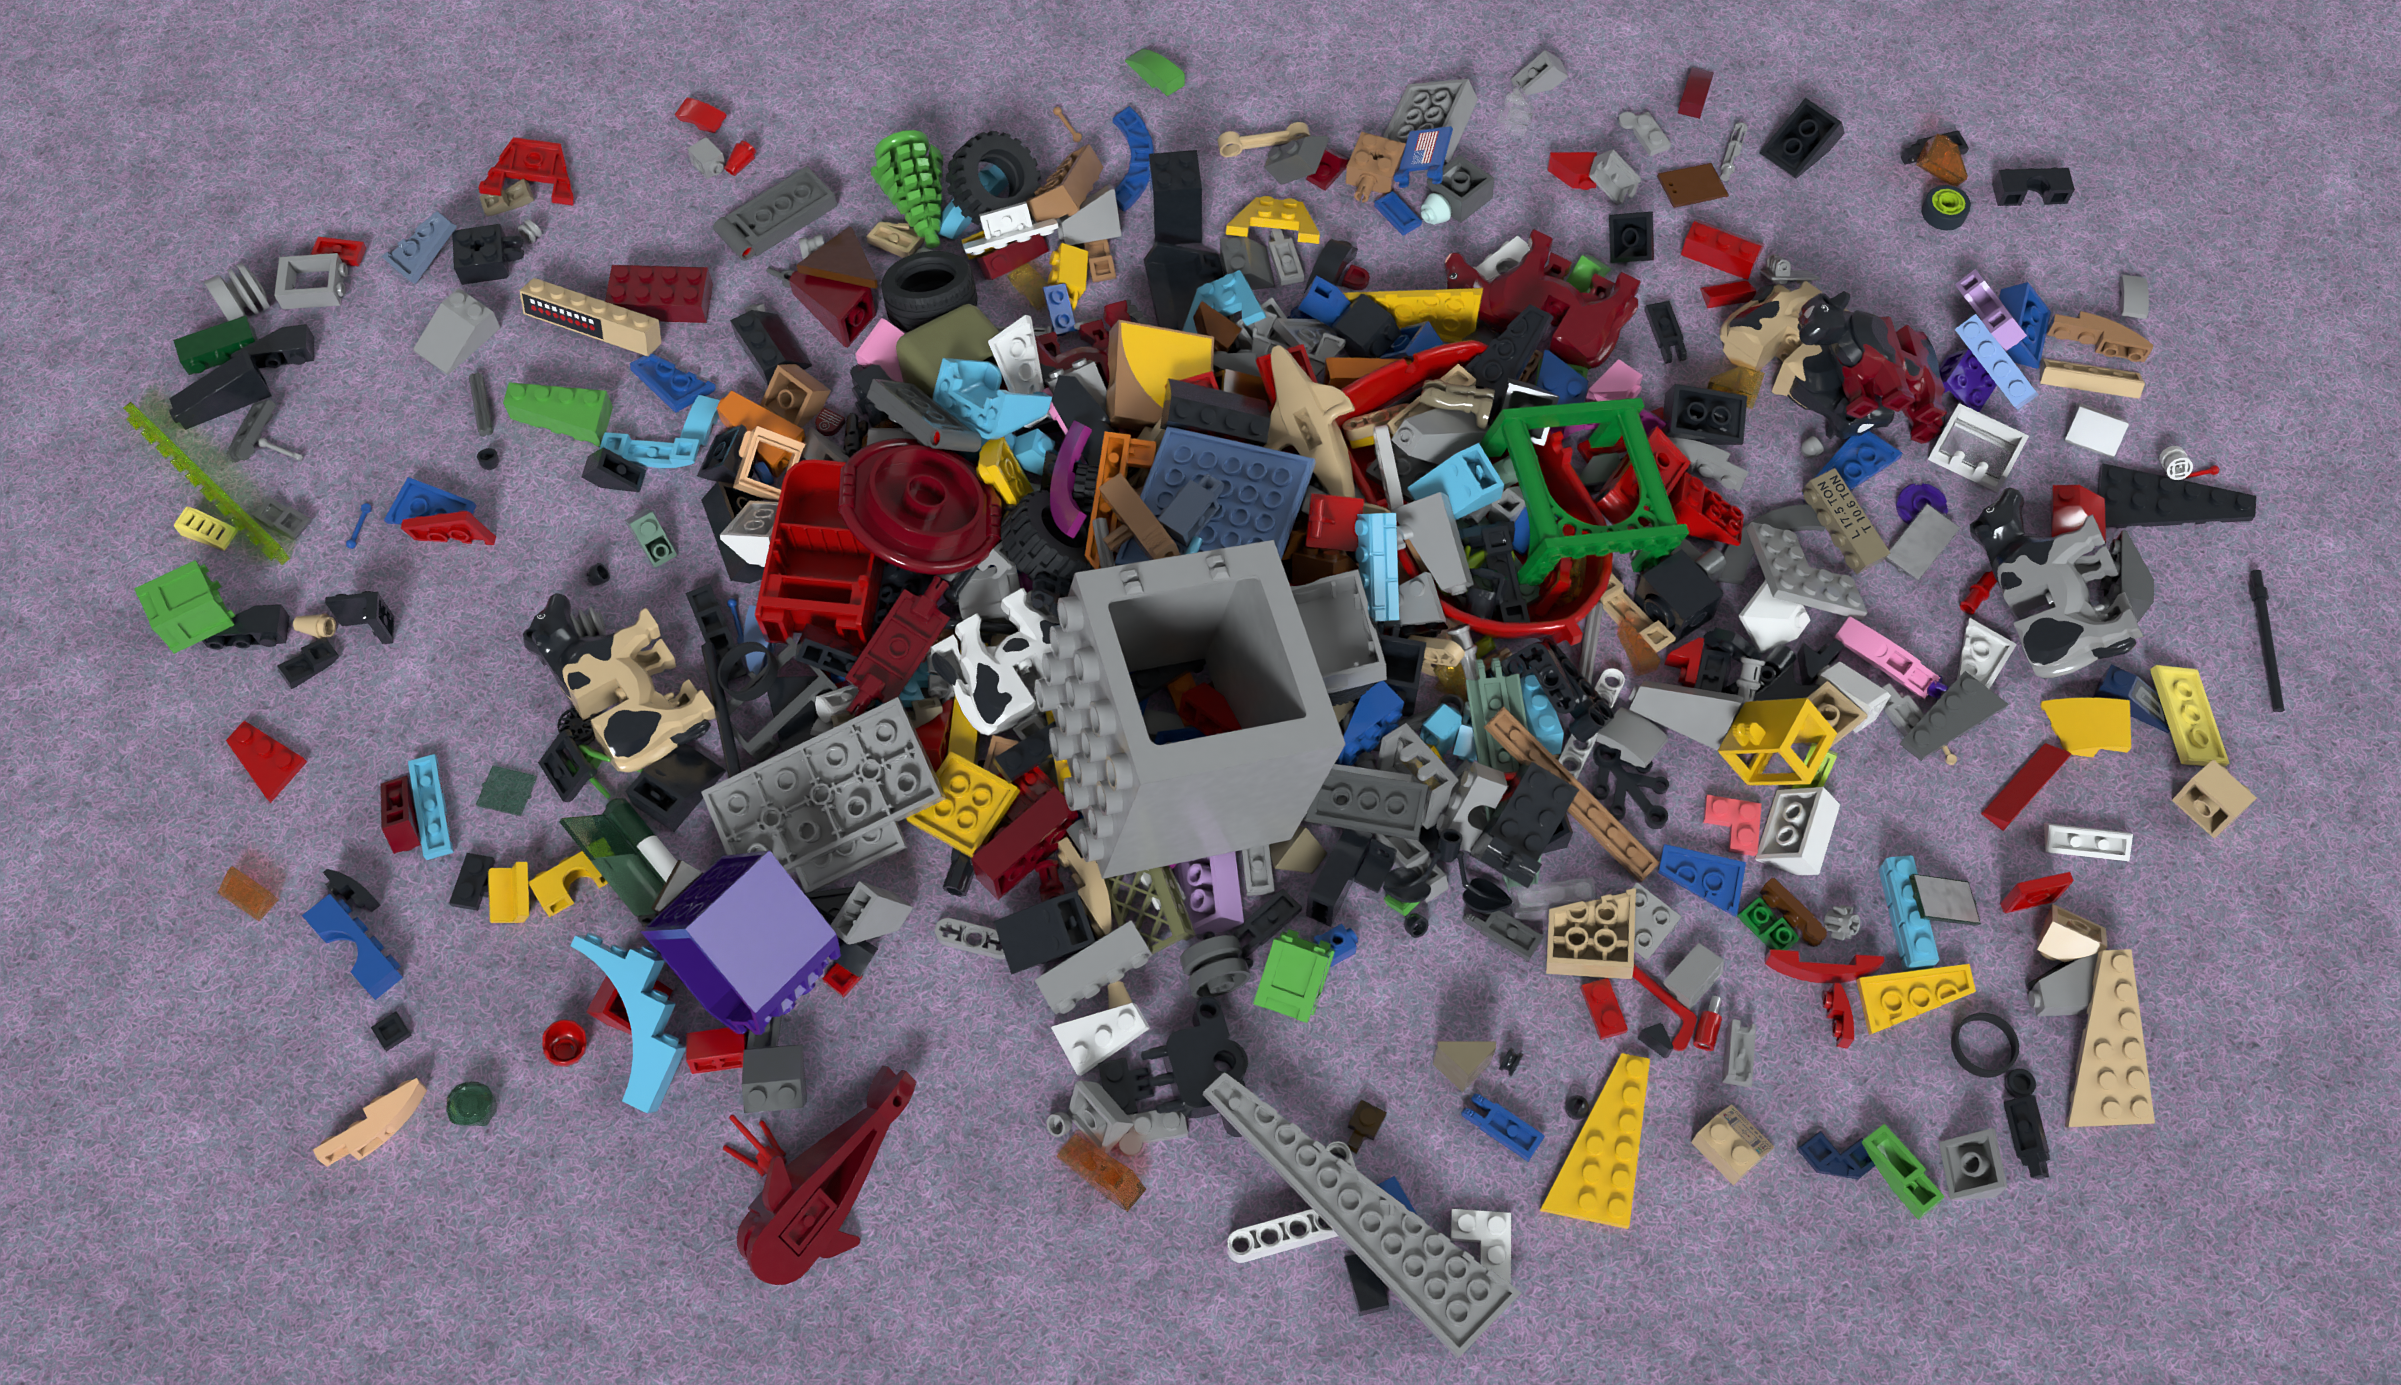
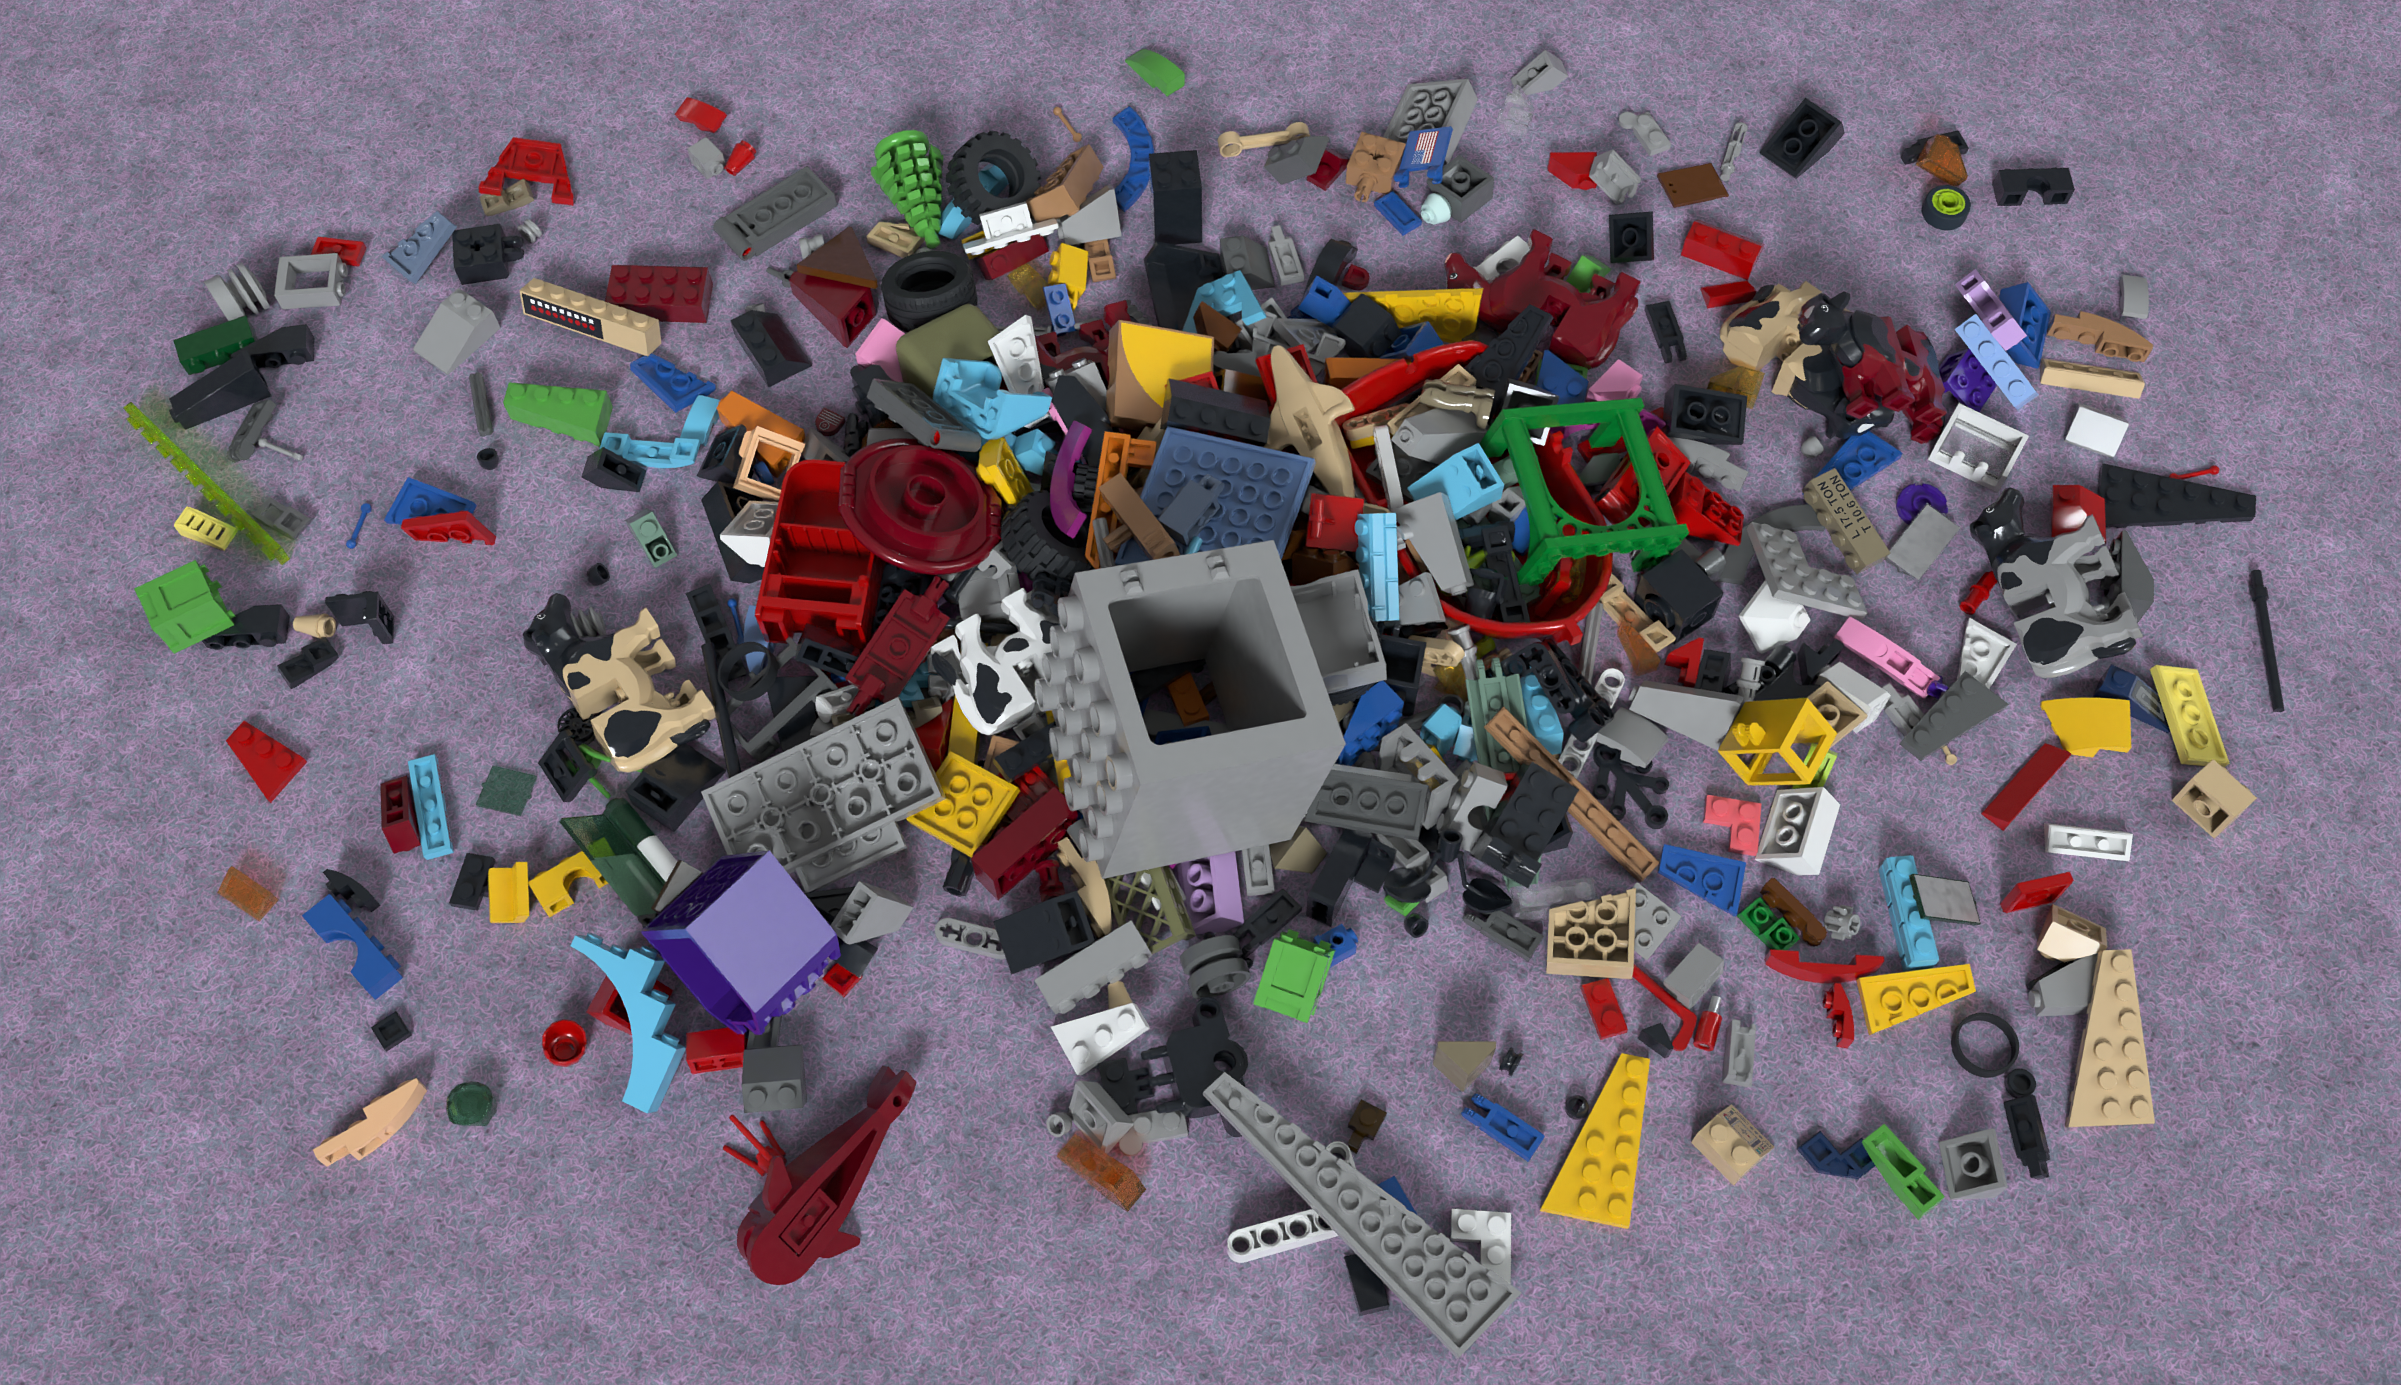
medium nougat slope [760,364,831,428] -> none
red slope [1178,682,1242,736] -> none
yellow wing [1226,196,1320,244] -> none
dark red slope [1678,67,1714,119] -> none
black hinge [1703,627,1762,663] -> none
light grey hinge [1760,254,1820,284] -> none
white wheel [2159,446,2193,480] -> none

